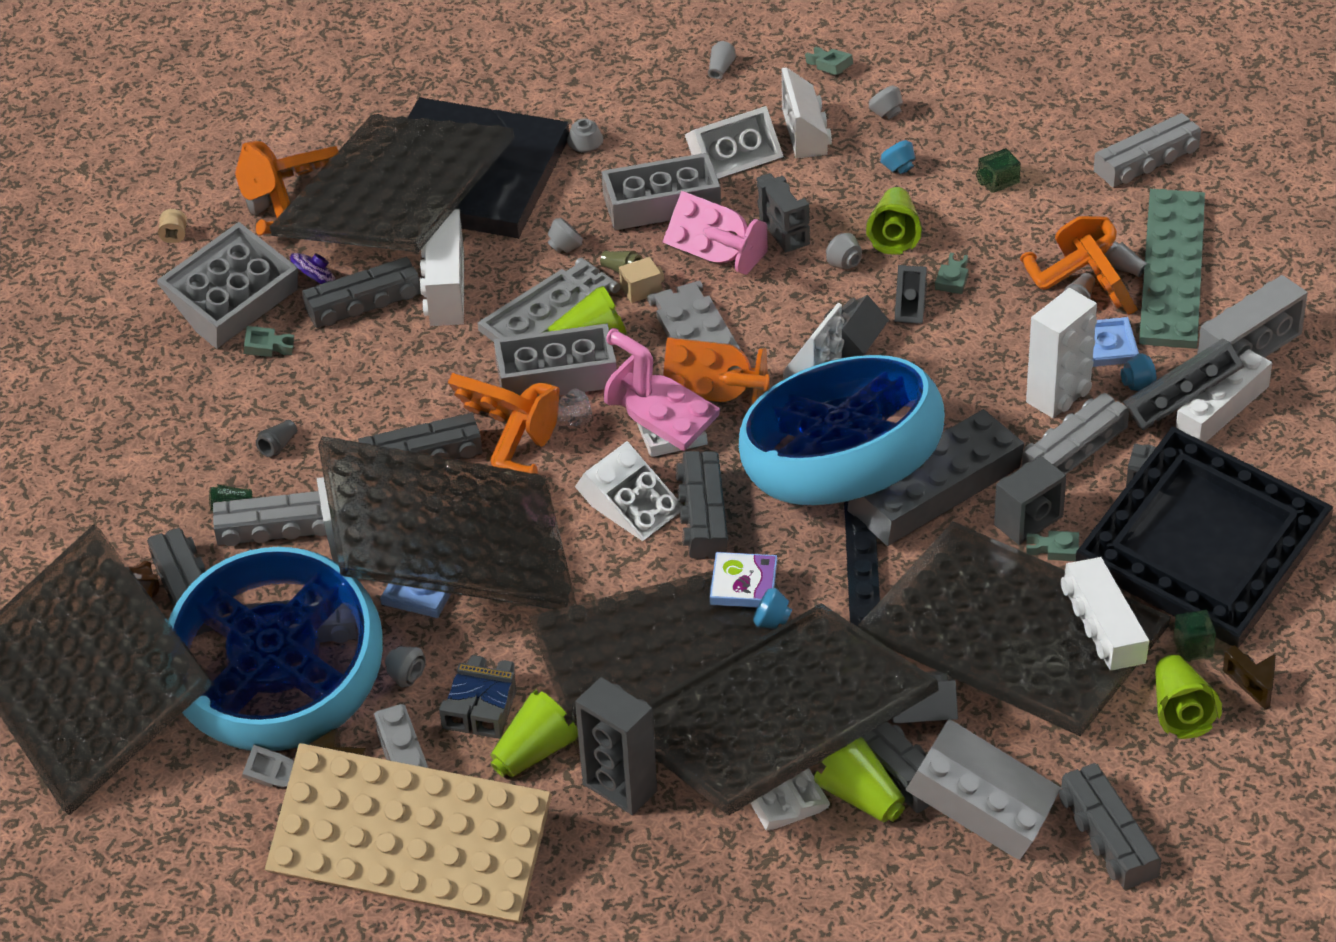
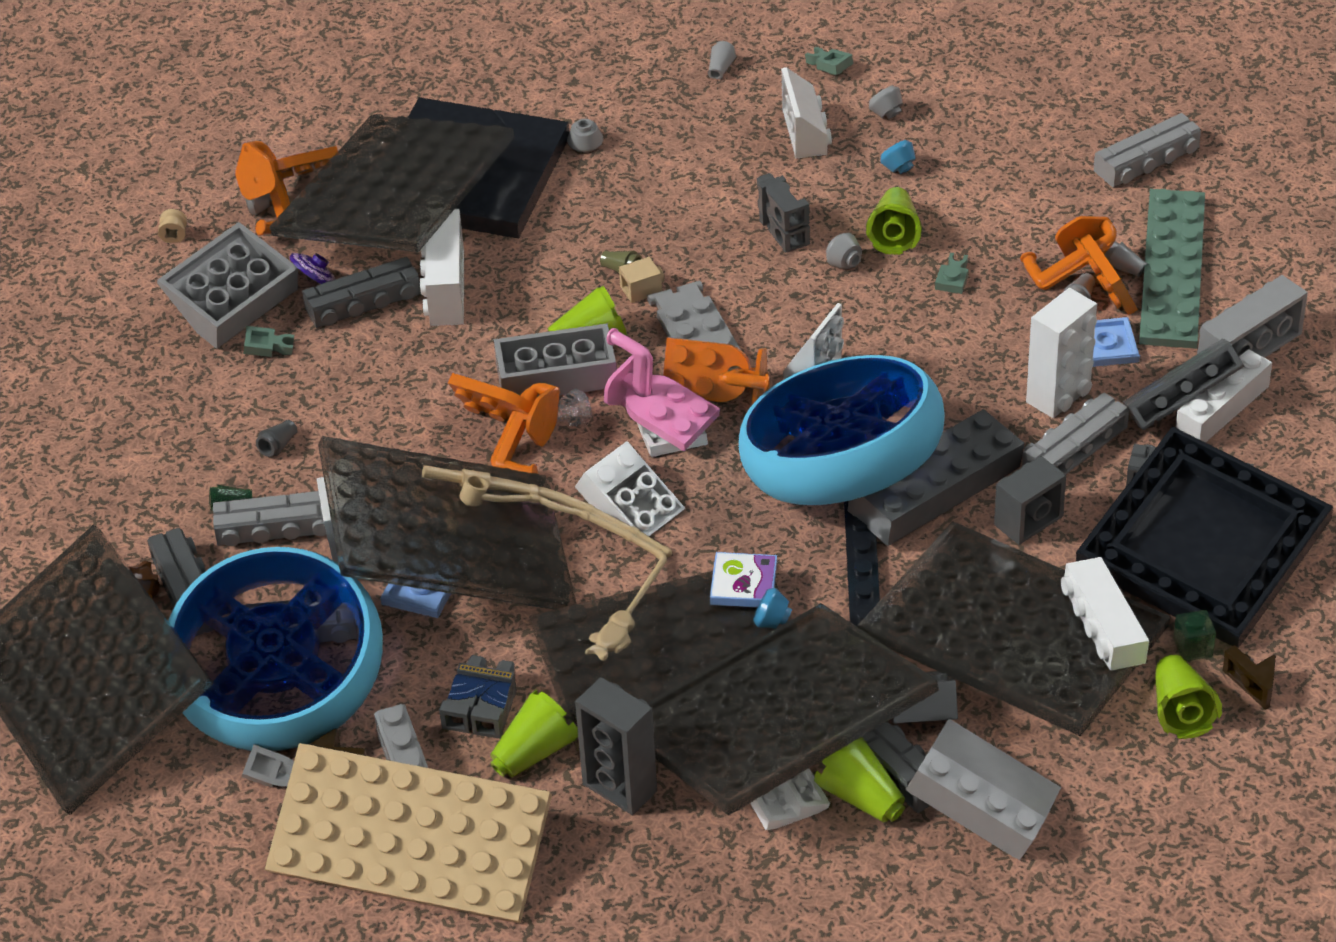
dark grey brick [358,413,482,480] -> none
light grey cone [385,646,426,688] -> none
light grey hinge [477,257,621,342] -> none
light grey cone [547,218,583,253] -> none
light grey brick [602,152,721,230] -> none
bright pink plate [662,191,768,275] -> none
dark grey brick [676,451,728,559] -> none
white slope [685,106,784,179] -> none
dark grey slope [811,295,889,358] -> none
dark grey slope [894,265,928,324] -> none
clear green brick [976,148,1021,193] -> none
sand green plate [1026,531,1079,561] -> none
dark grey brick [1059,763,1162,890] -> none
dark azure cone [1120,353,1157,391] -> none
none -> tan piece [422,465,672,661]

